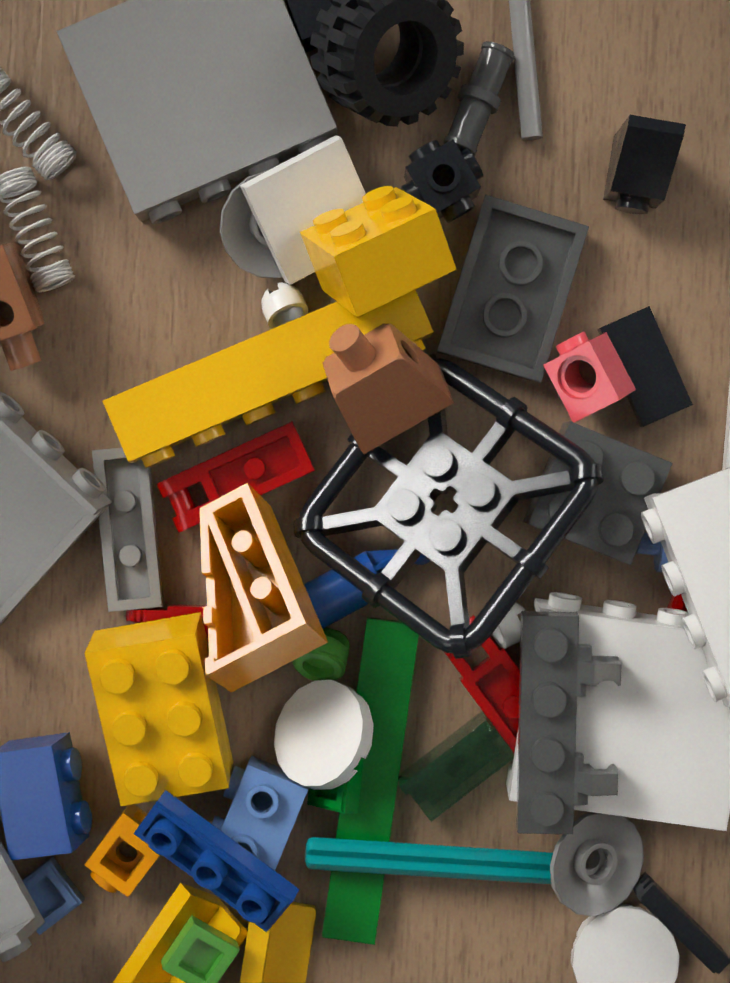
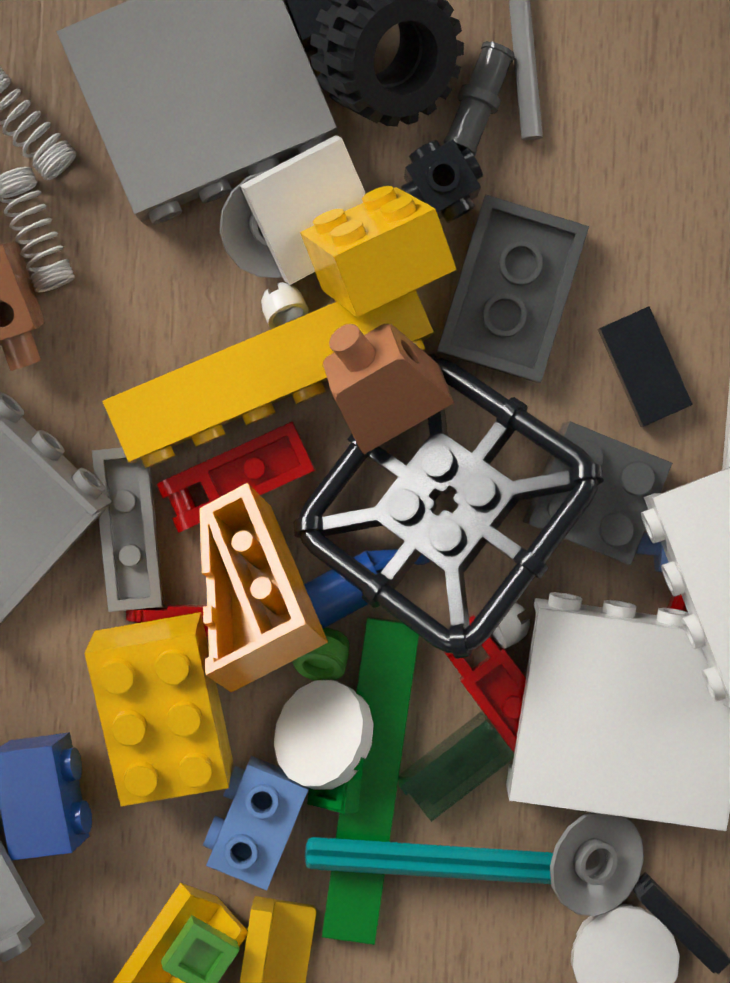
medium blue tile [22,856,85,935] -> none
light orange brick [84,804,160,897] -> none
blue tile [133,790,300,932] -> none
dark grey hinge [516,611,621,834] -> none
coral brick [543,331,636,423] -> none
black slope [603,115,686,214] -> none

